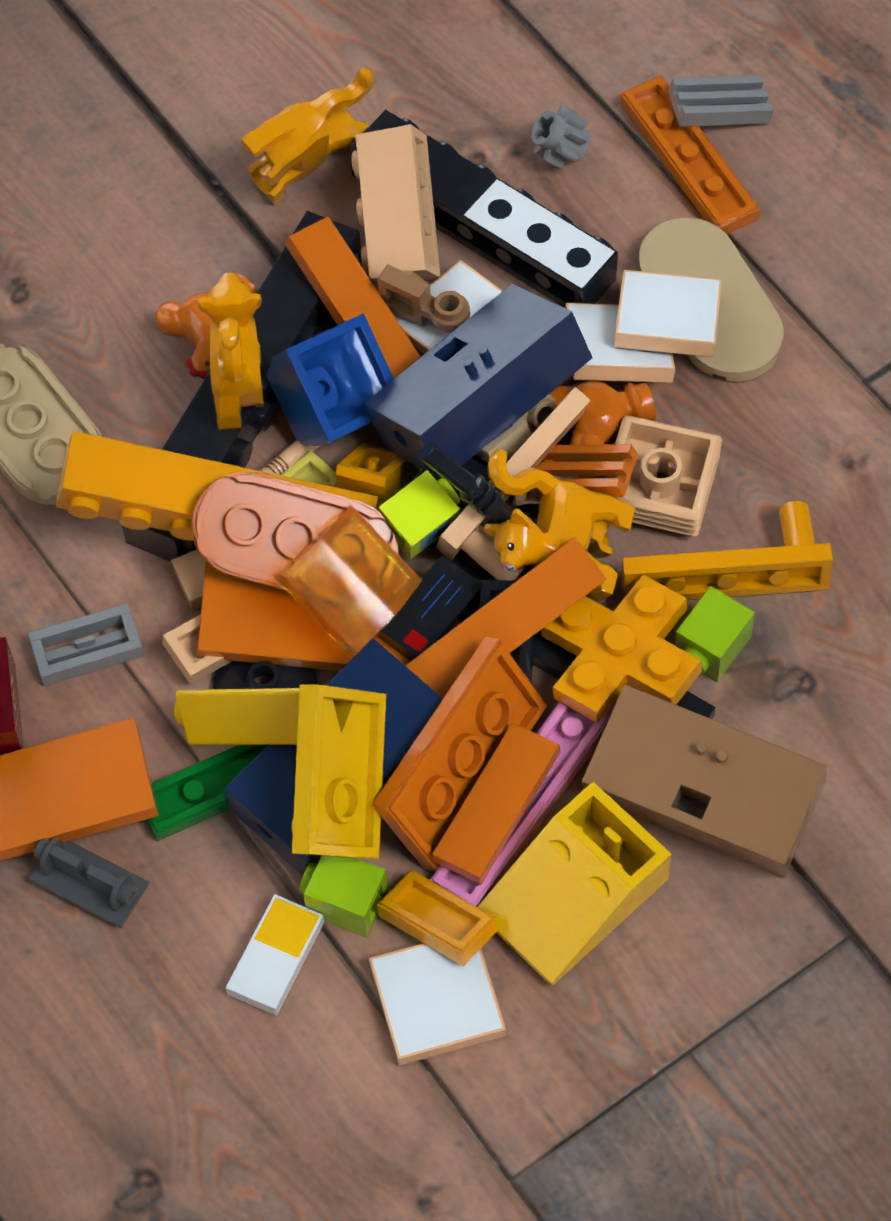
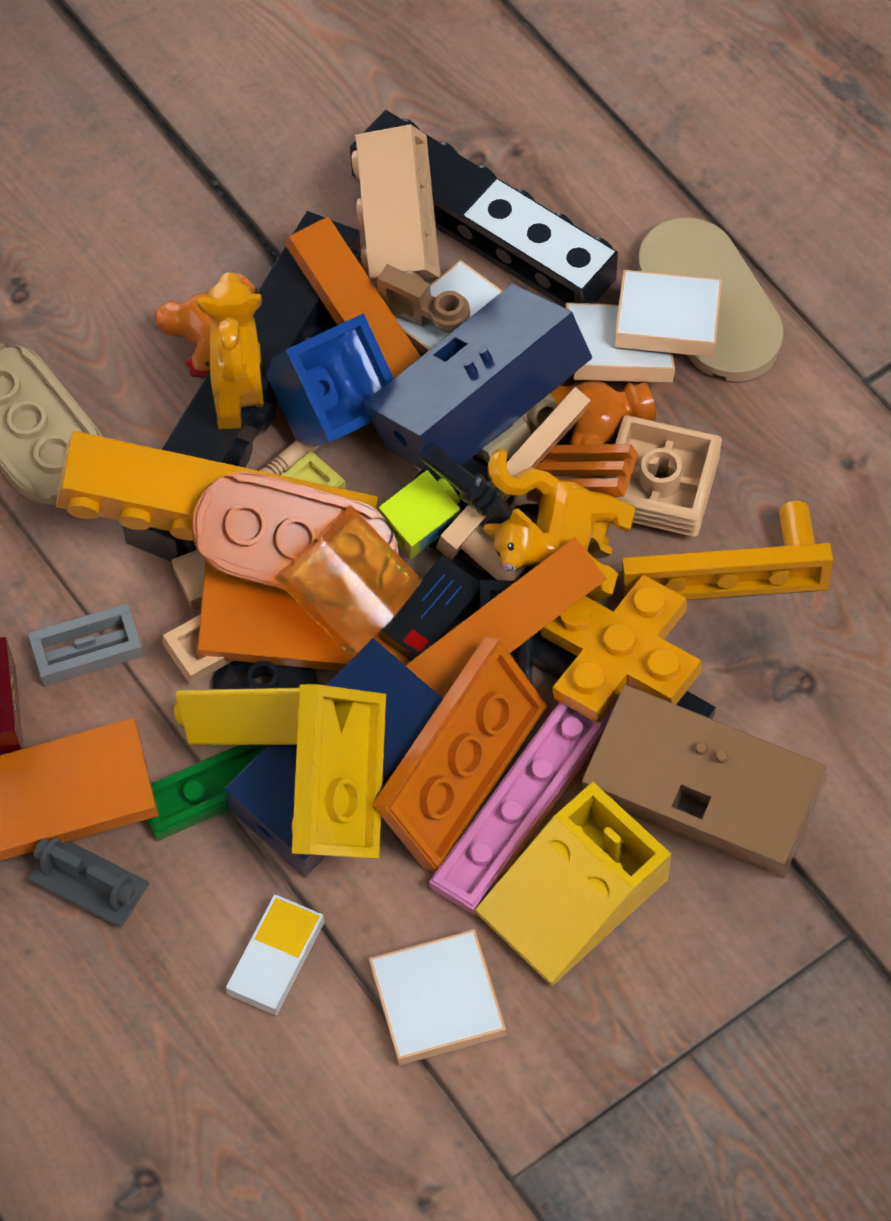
light orange animal [241,67,375,205] -> none
lime brick [299,856,388,938] -> none
light orange slope [335,443,409,510] -> none
light orange tile [377,869,498,967] -> none
orange tile [432,722,561,885] -> none
light grey gear [531,104,591,169] -> none
orange tile [620,75,760,234] -> none
light grey tile [668,76,774,127] -> none
lime brick [675,586,755,682] -> none

